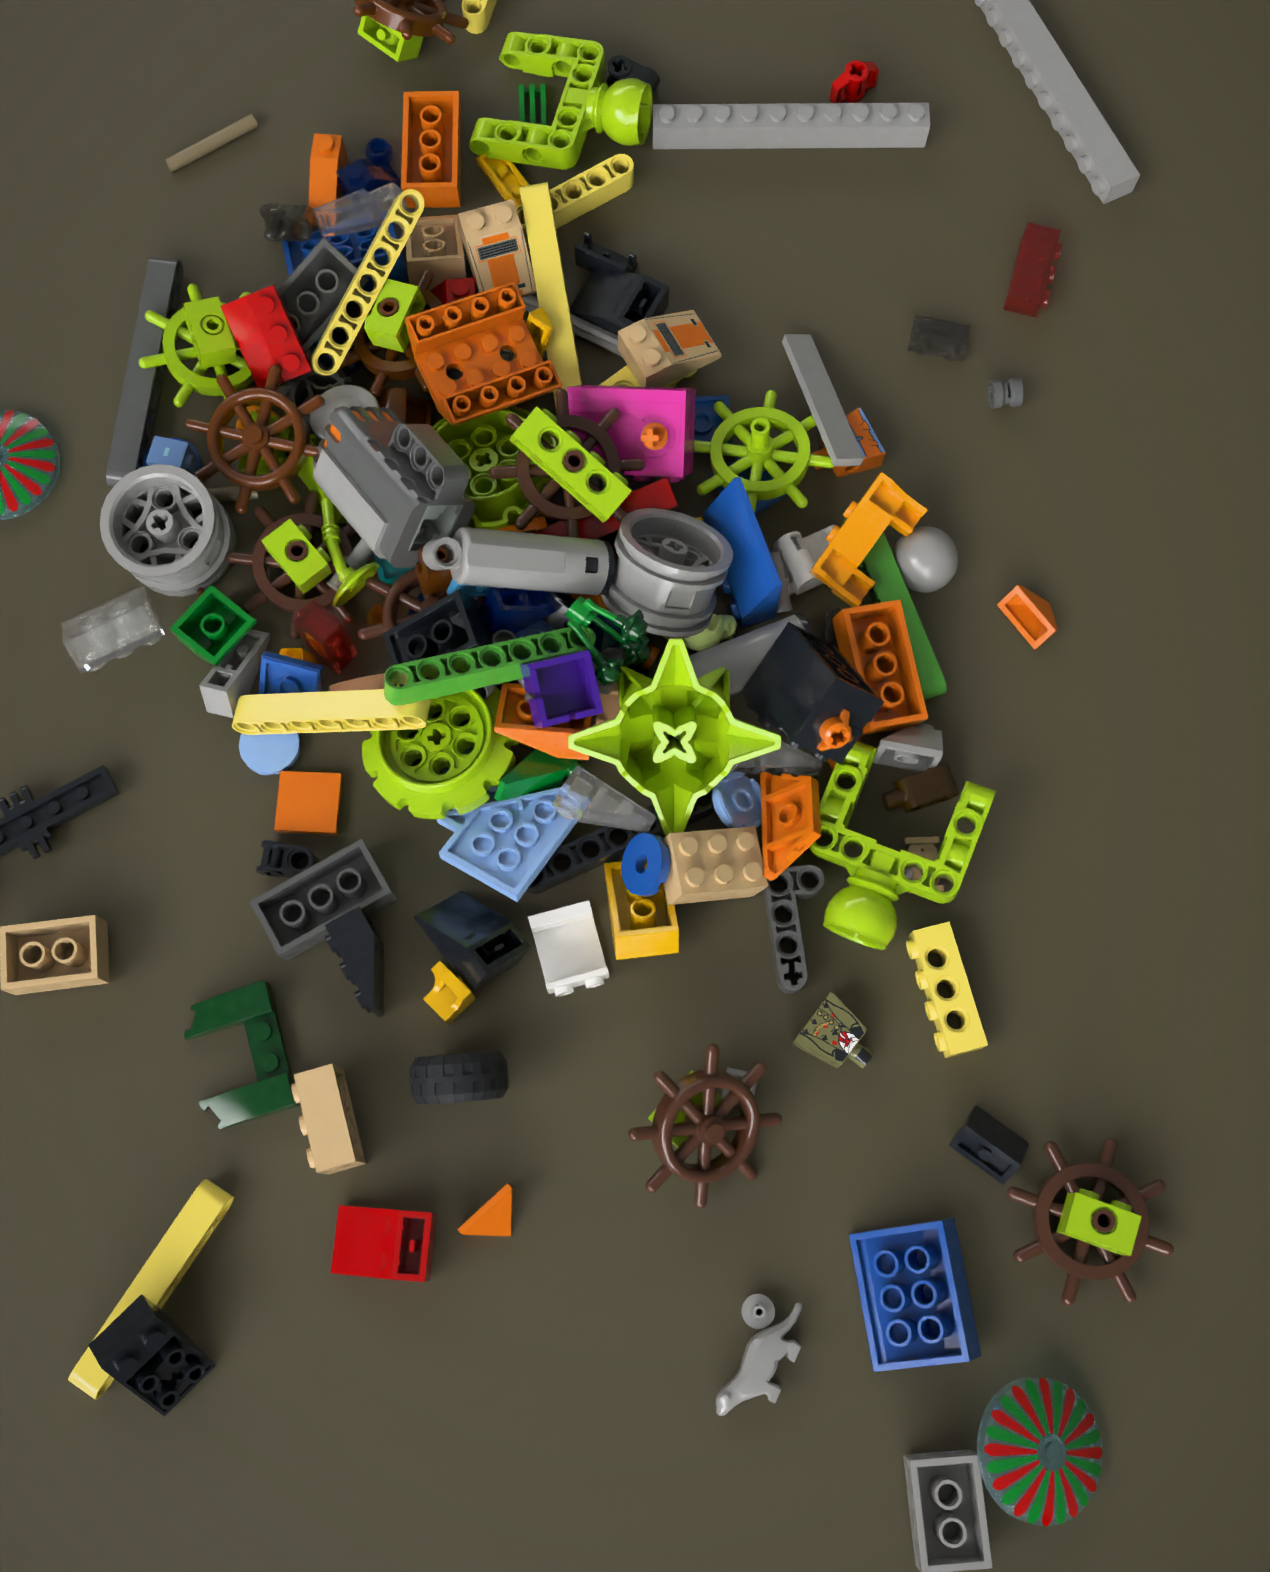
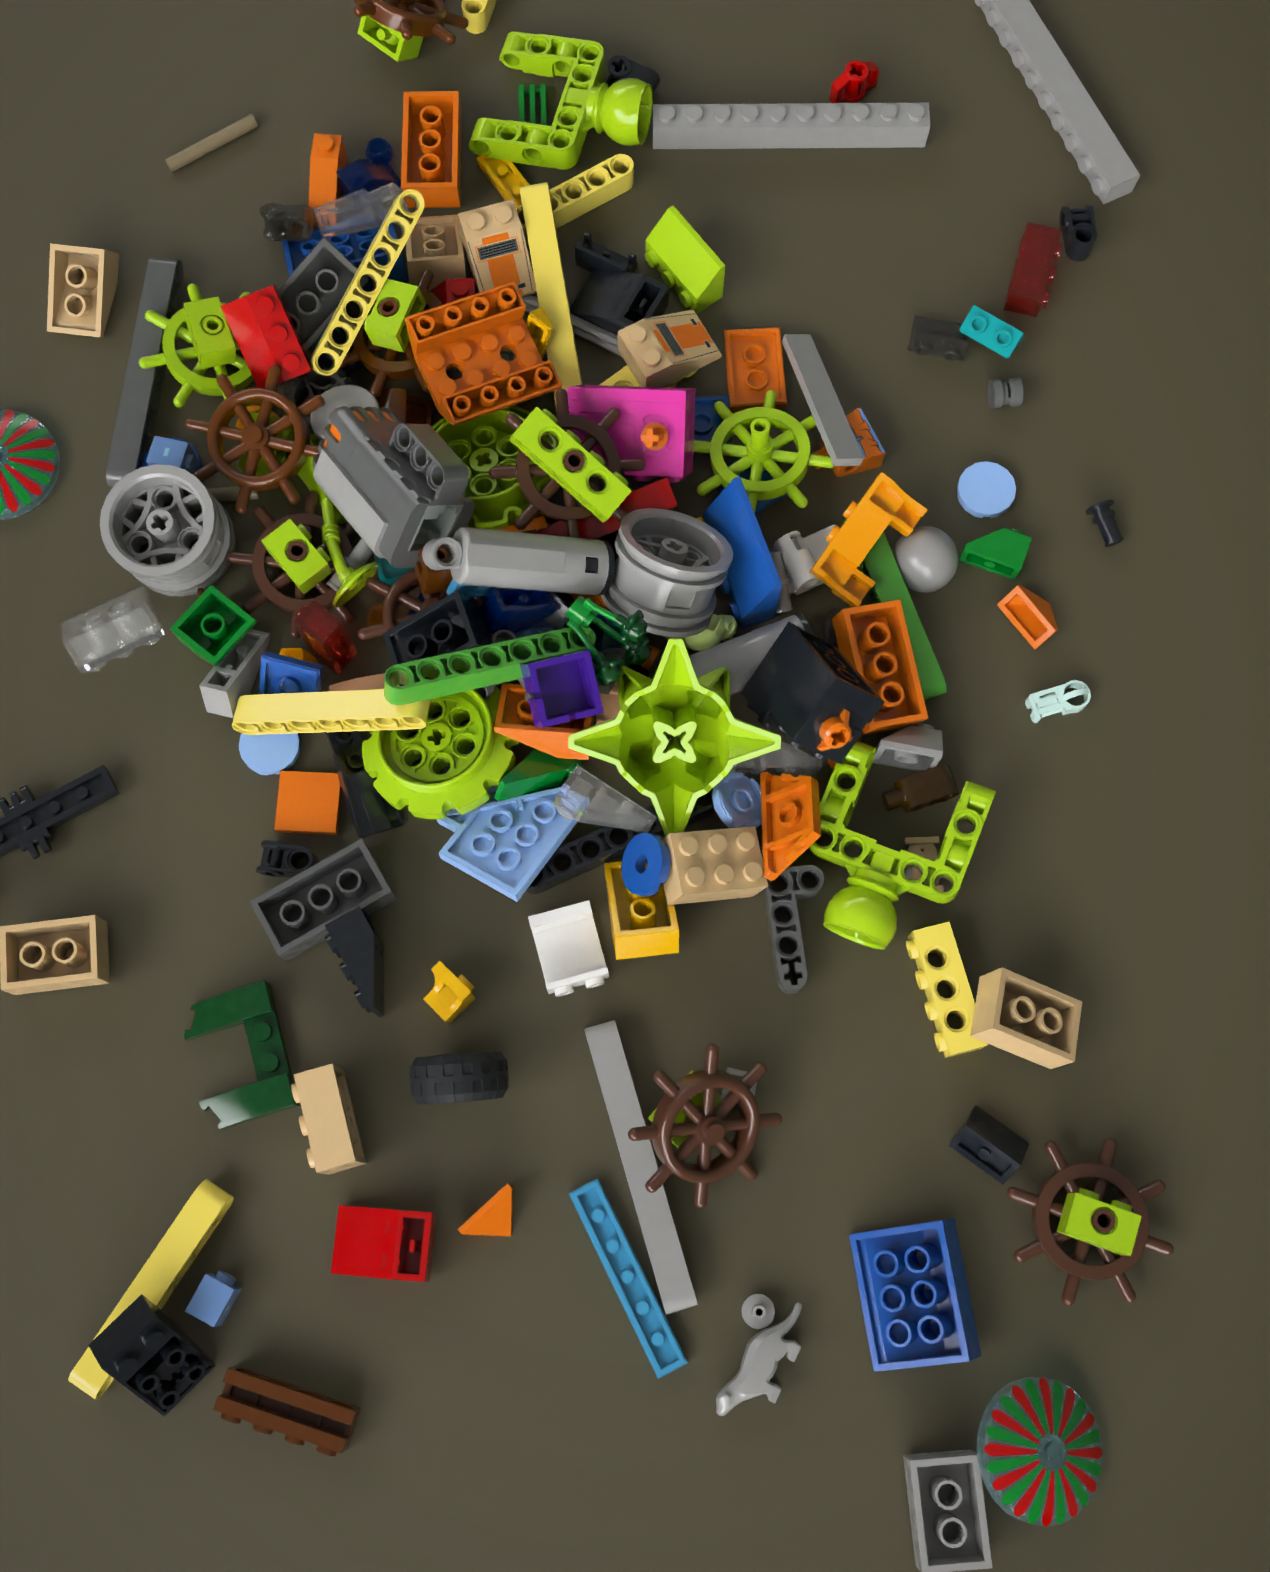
black slope [414,891,531,992] -> none
olive torso [792,992,874,1069] -> none
none -> tan slope [47,243,119,338]
none -> medium blue brick [185,1270,242,1327]
none -> reddish brown brick [213,1366,361,1456]
none -> black piece [325,731,404,838]
none -> dark azure tile [569,1178,688,1379]
none -> light grey beam [584,1020,698,1315]
none -> lime slope [644,205,725,314]
none -> orange tile [723,327,787,411]
none -> light blue tile [957,461,1016,518]
none -> teal bracket [959,305,1025,358]
none -> green slope [959,528,1032,580]
none -> tan brick [970,967,1082,1069]
none -> light aqua piece [1025,680,1091,723]
none -> black piece [1059,205,1097,261]
none -> black pin [1085,499,1124,547]

